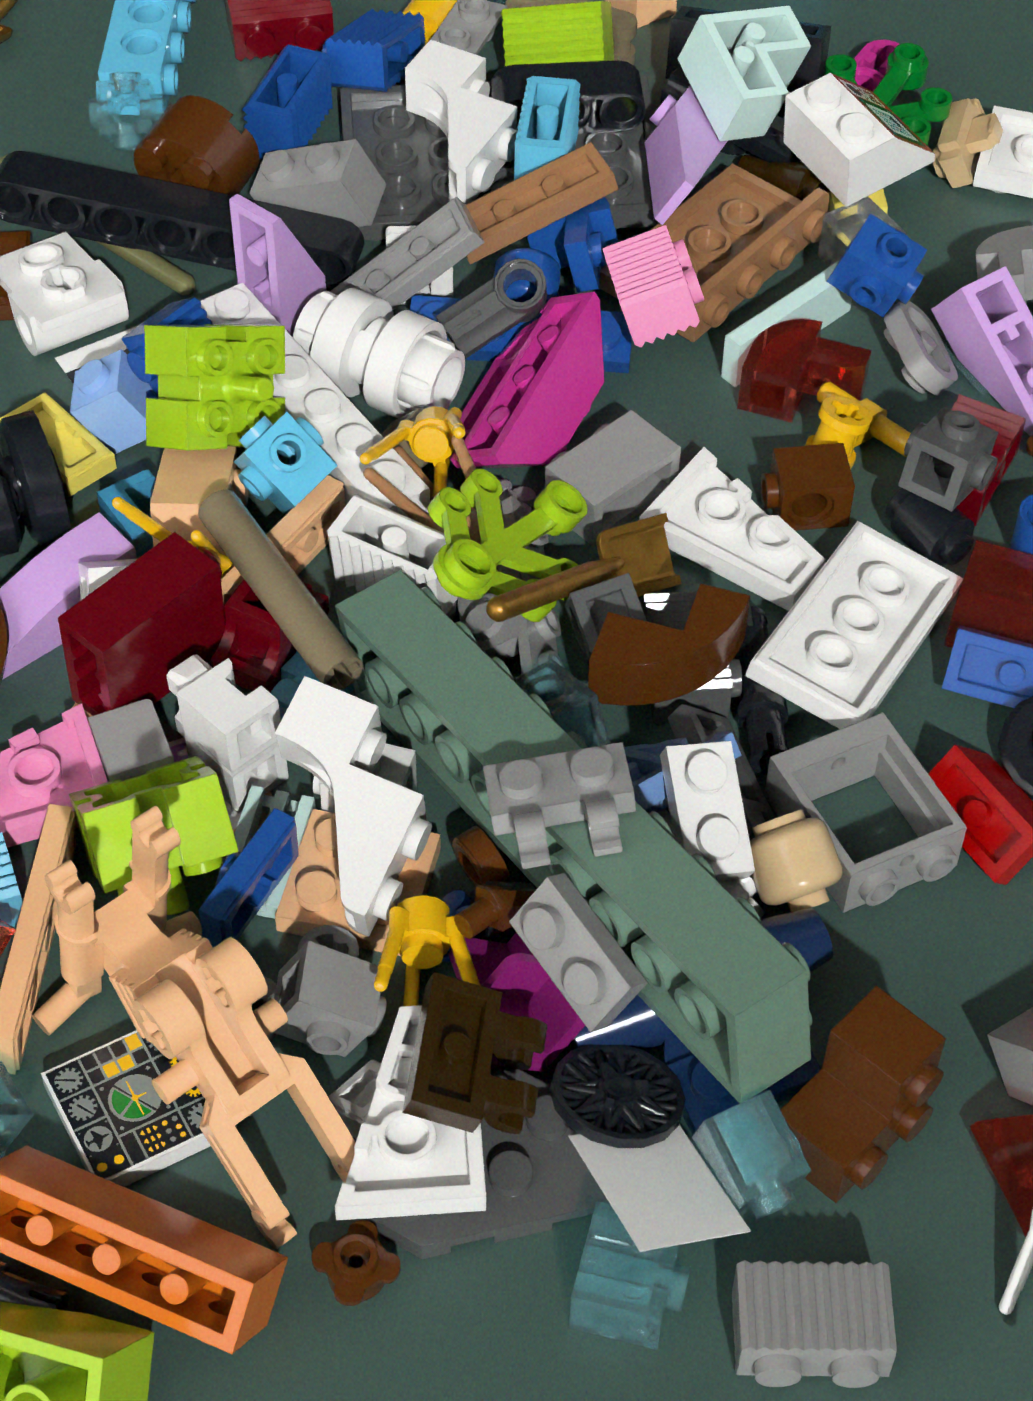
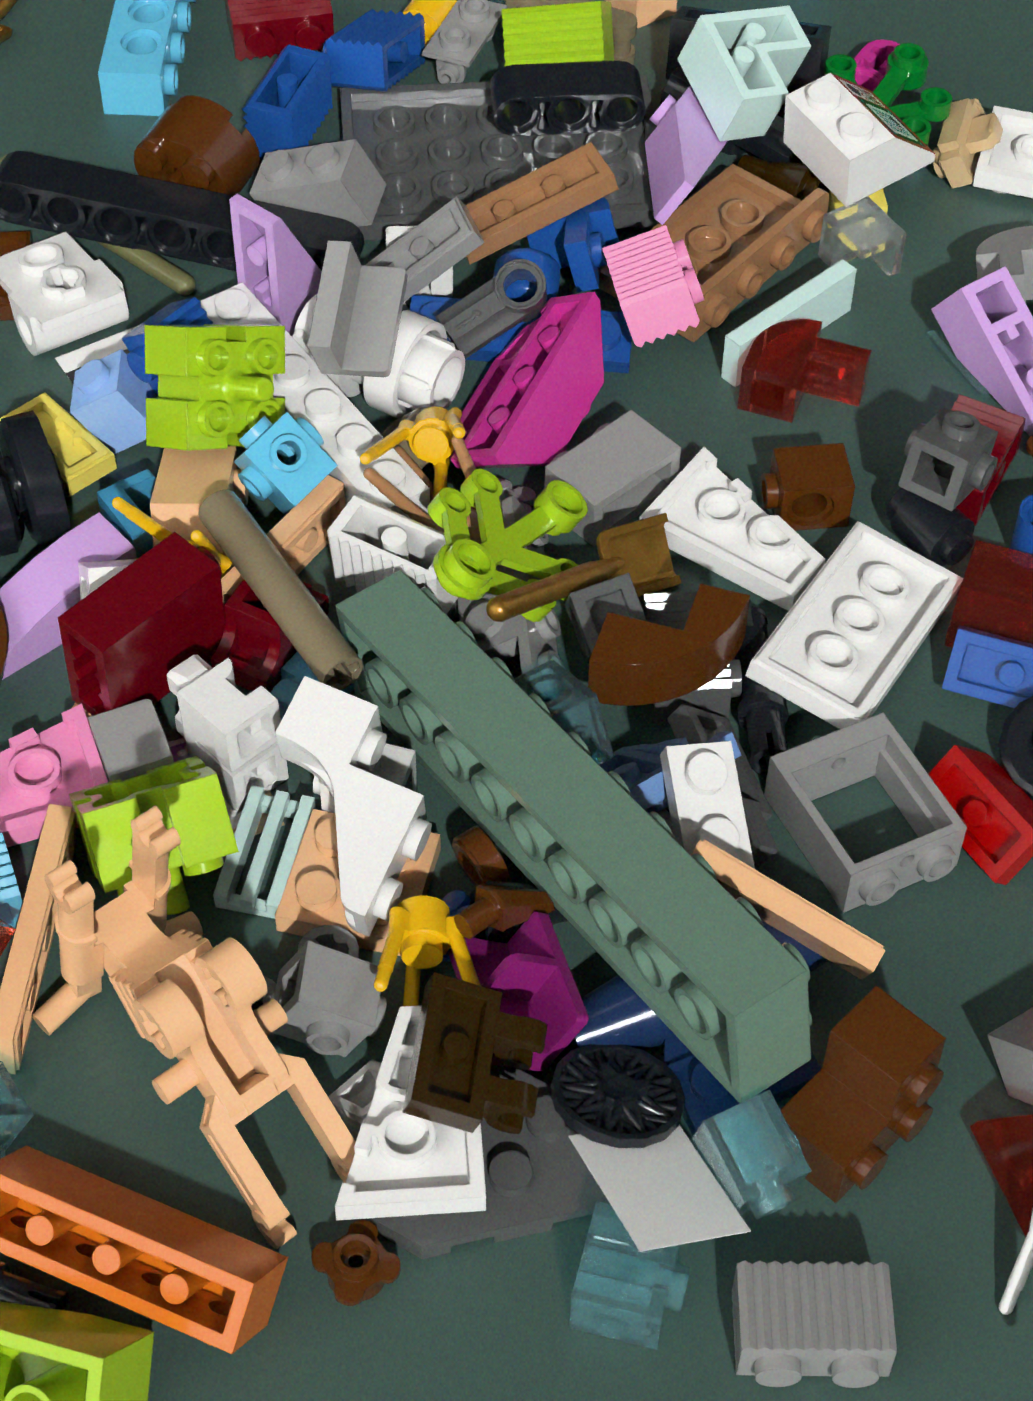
tile [41,1030,211,1187] -> none
clear light blue brick [89,72,165,150] -> none
blue plate [199,808,299,947] -> none
white arch [405,39,517,205] -> none
light grey plate [483,742,636,869] -> none
light grey plate [509,873,648,1032] -> none
medium azure brick [514,76,581,180] -> none
tan head [750,809,843,912] -> none
yellow piece [805,381,911,469] -> none
blue brick [826,213,927,317] -> none
light grey plate [884,301,958,395] -> none
none -> light grey panel [307,240,408,377]
none -> light nougat tile [691,839,886,980]

